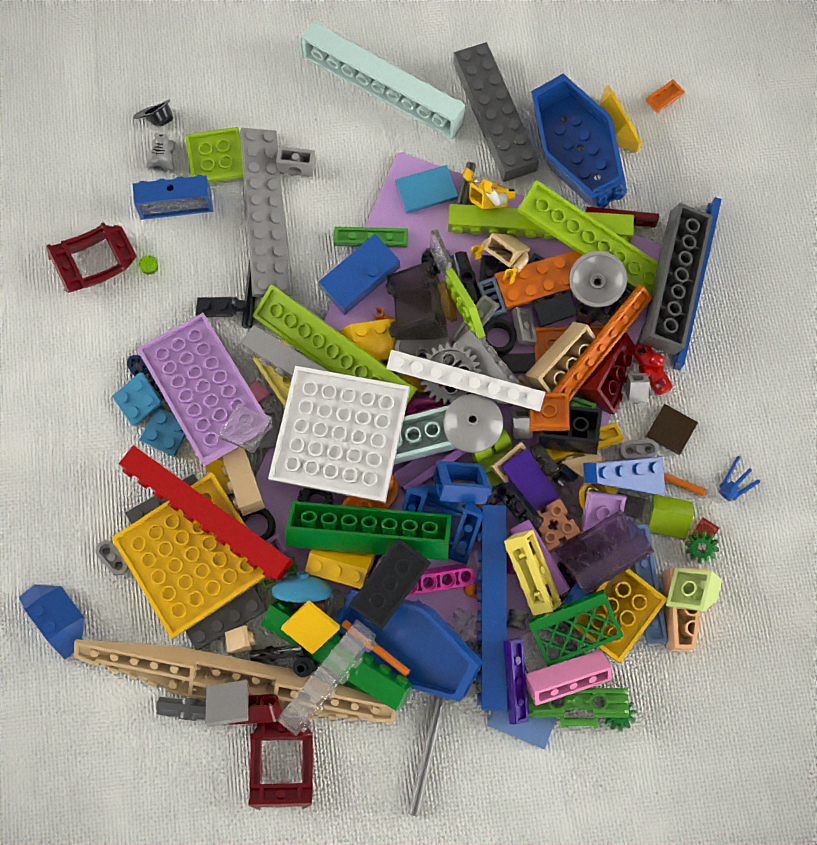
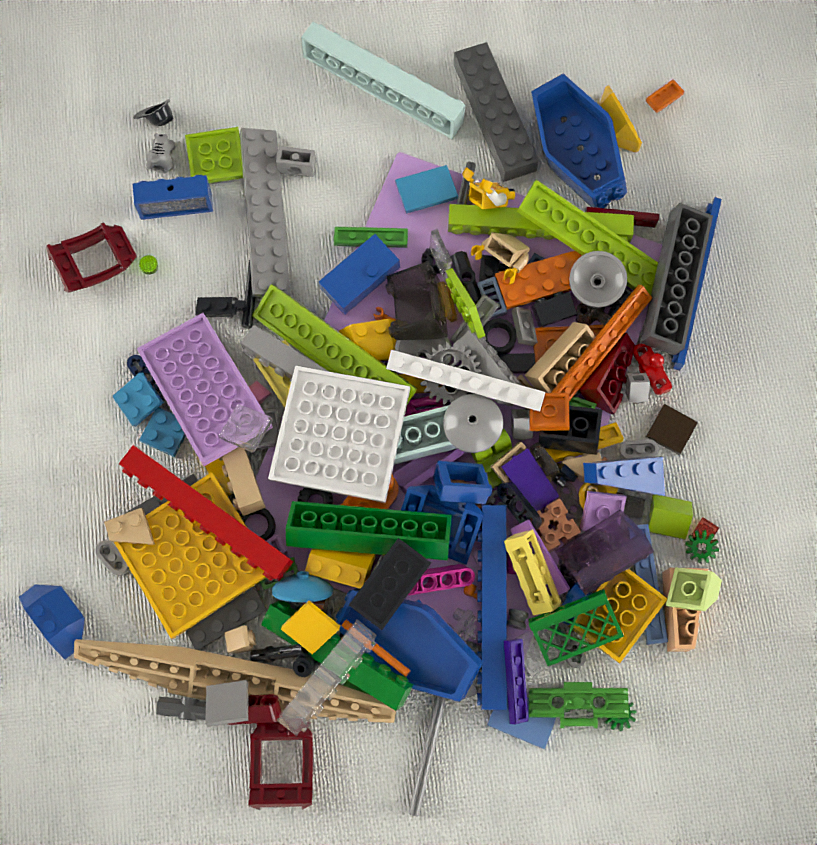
bright pink brick [525,650,612,705] -> none
orange bar [664,473,706,496] -> none
blue plant [719,456,760,501] -> none
none -> tan wing [104,508,155,545]

